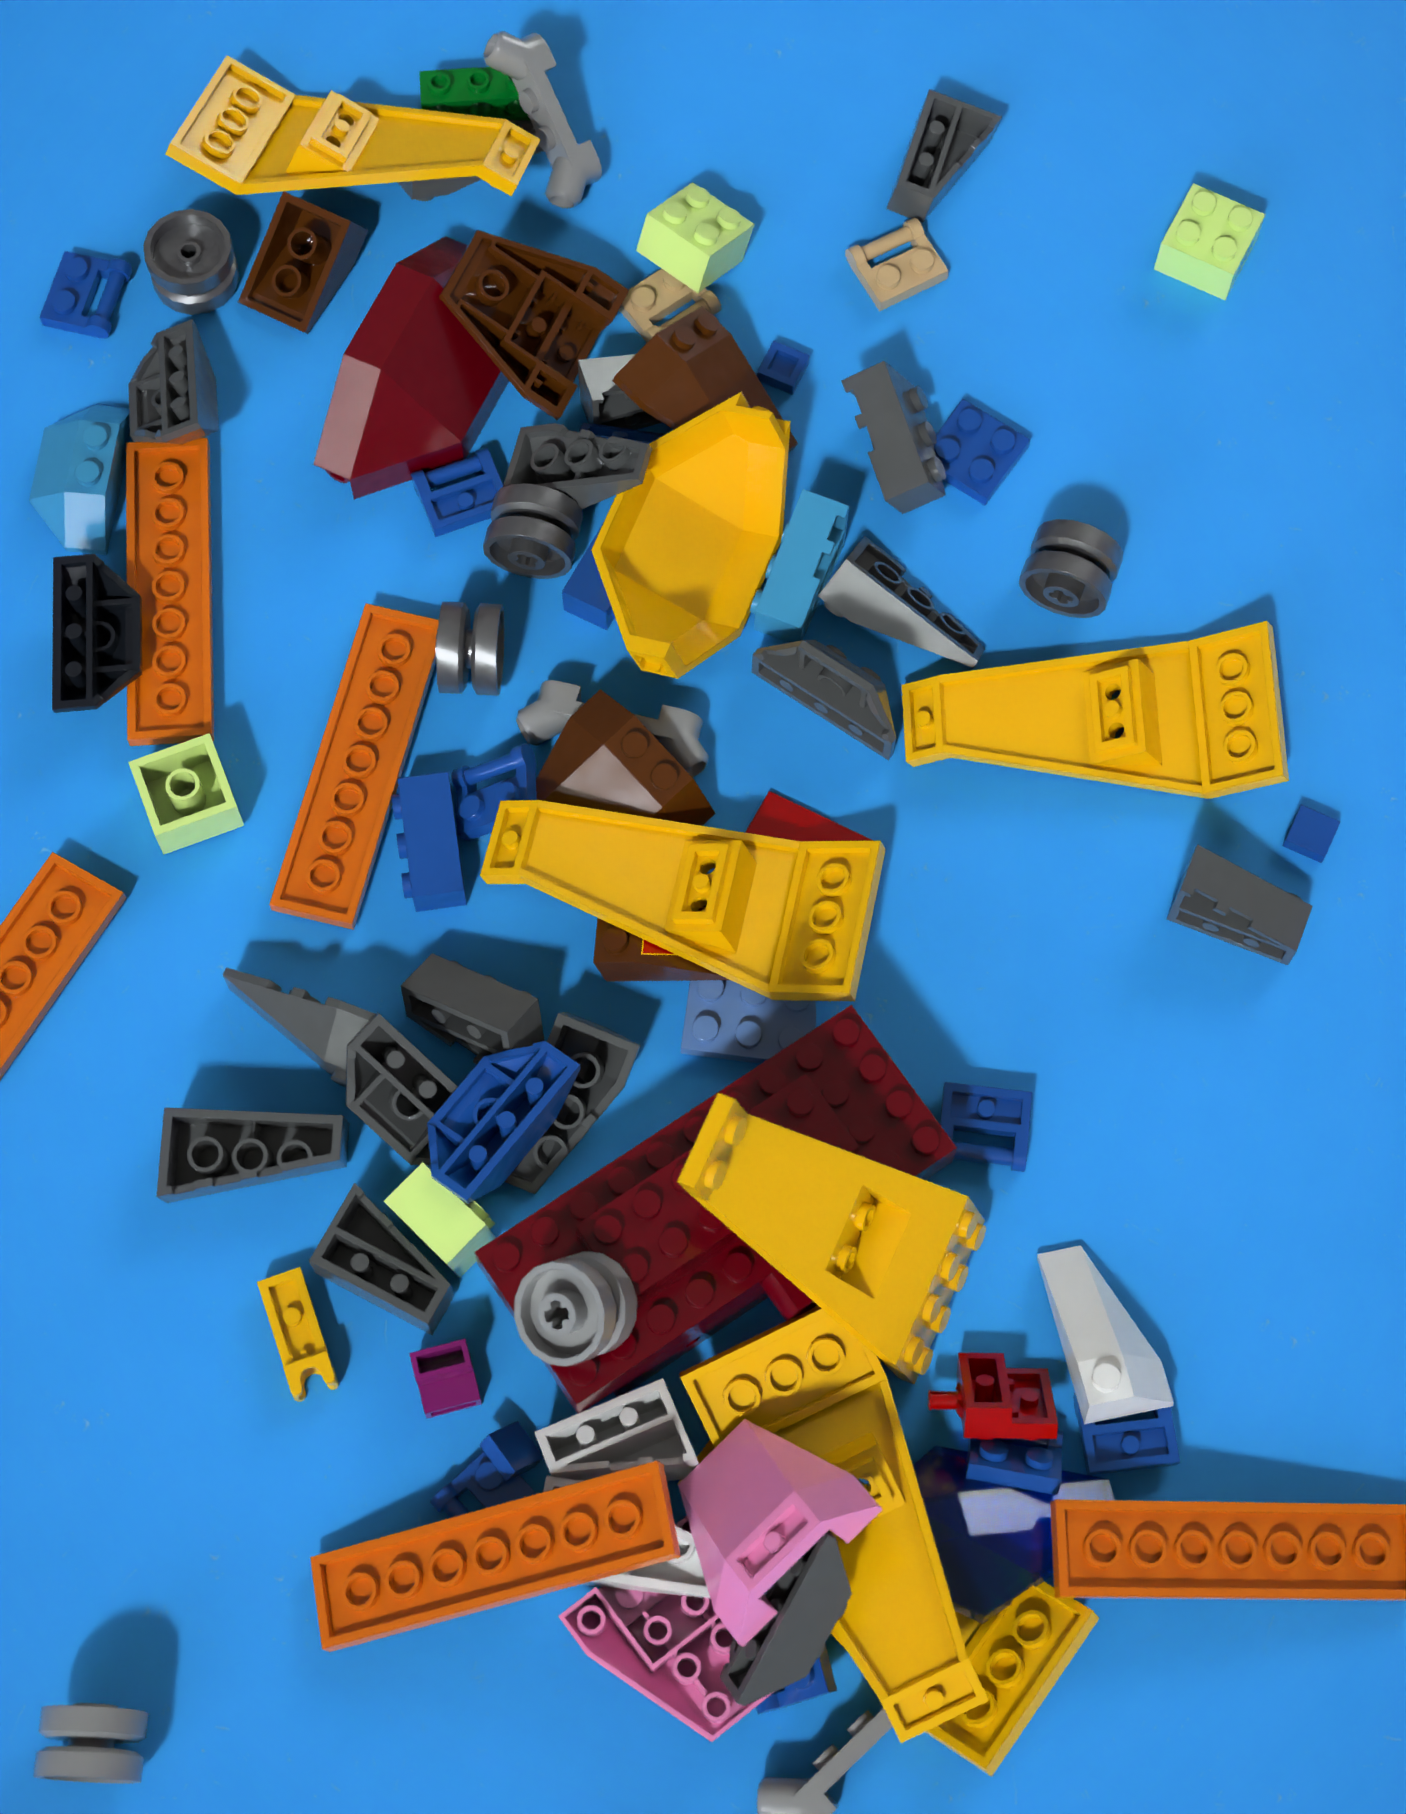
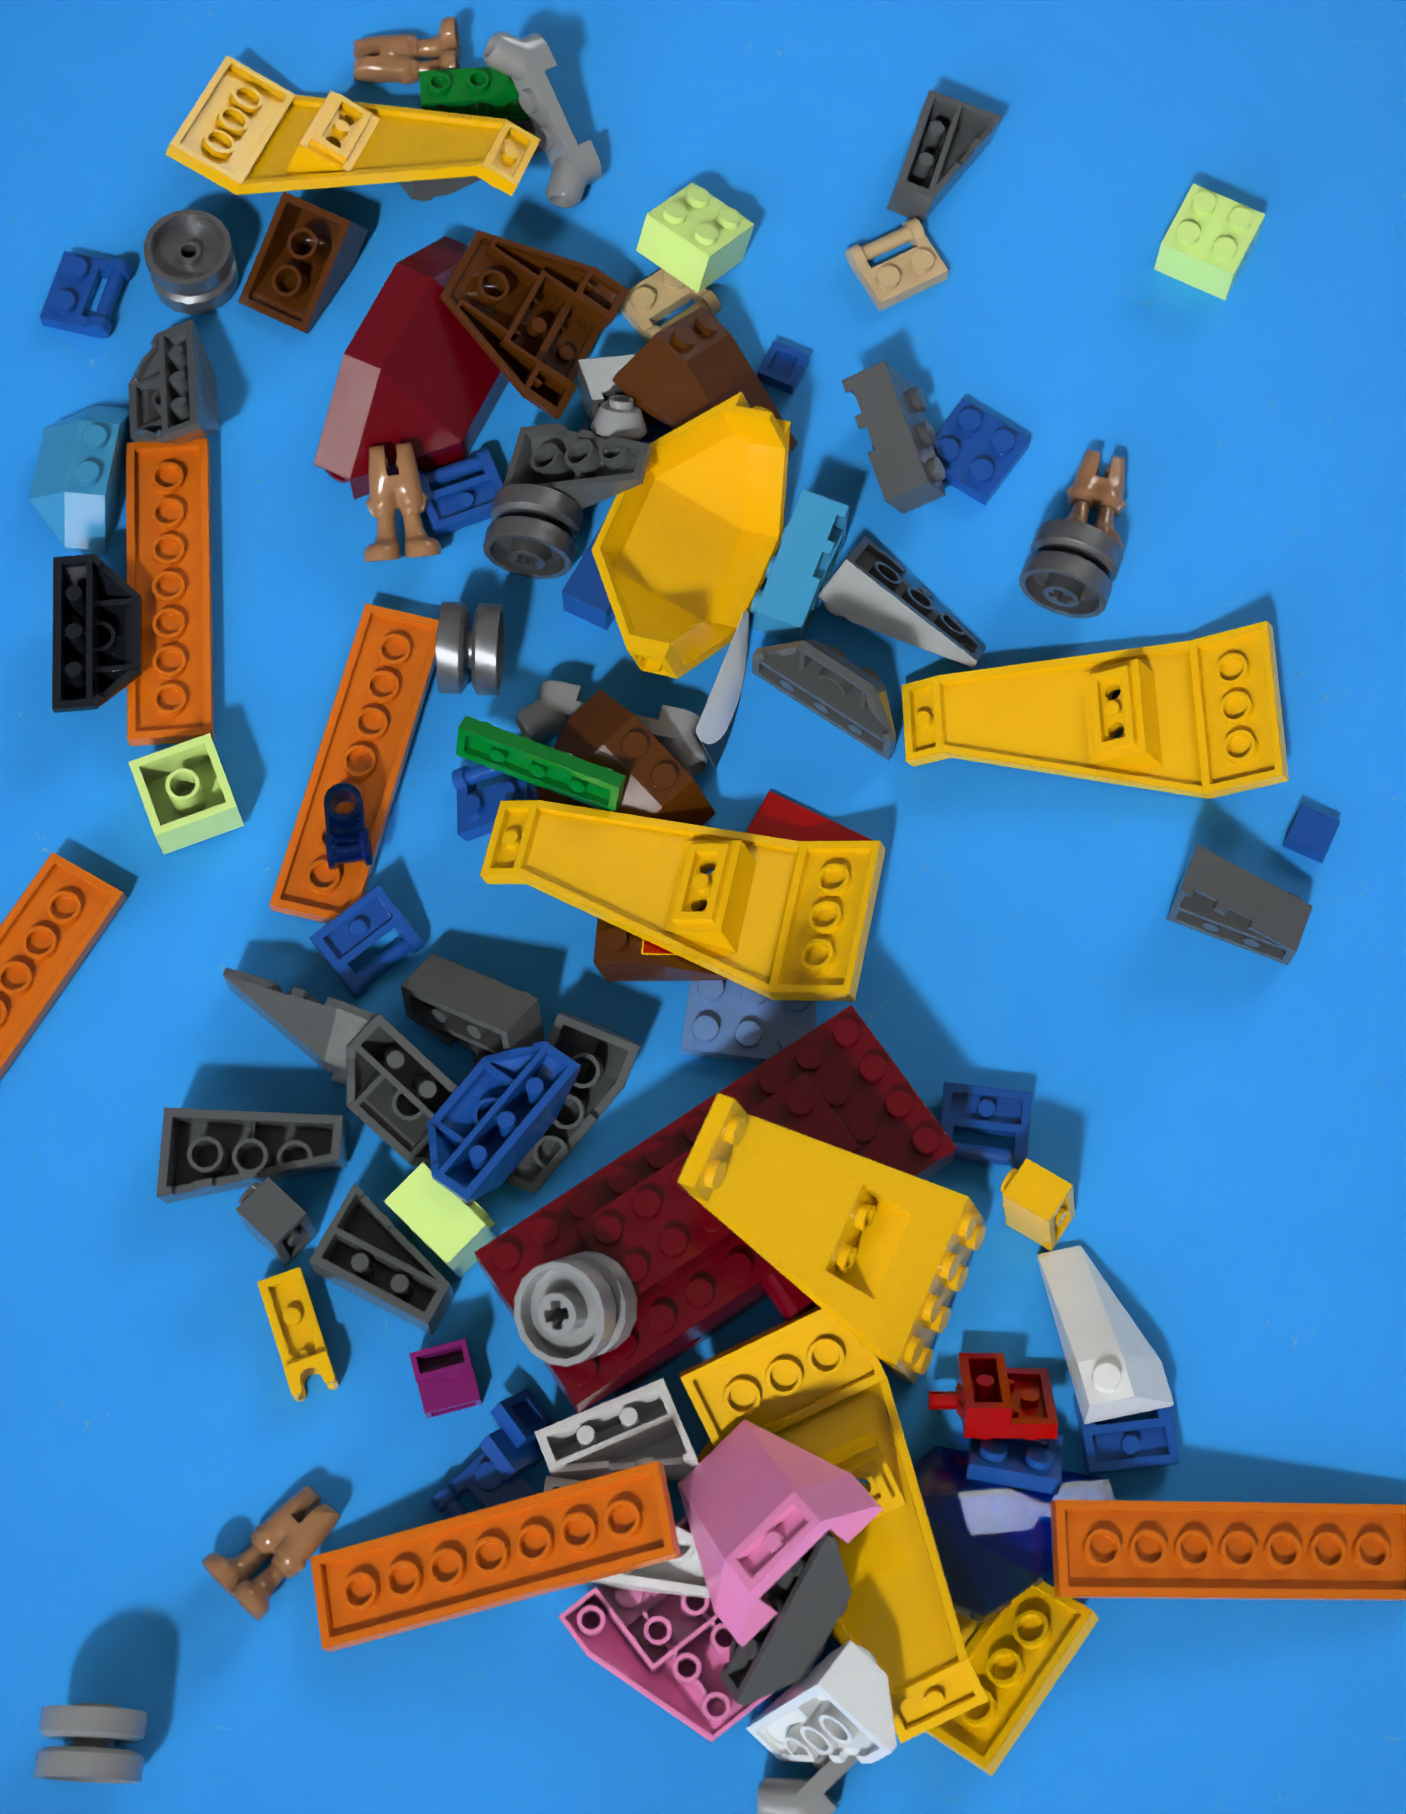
blue brick [392,772,467,912] -> none
none -> medium nougat piece [201,1486,341,1621]
none -> dark grey brick [235,1177,317,1267]
none -> blue plate [309,885,425,999]
none -> clear blue piece [324,783,373,870]
none -> medium nougat piece [353,16,461,84]
none -> medium nougat piece [363,442,441,562]
none -> green plate [456,715,626,812]
none -> blue tile [490,1388,554,1449]
none -> light grey cone [591,395,647,442]
none -> white sticker [696,610,749,768]
none -> white wedge [746,1640,897,1764]
none -> yellow brick [1000,1158,1075,1252]
none -> medium nougat piece [1064,449,1126,551]

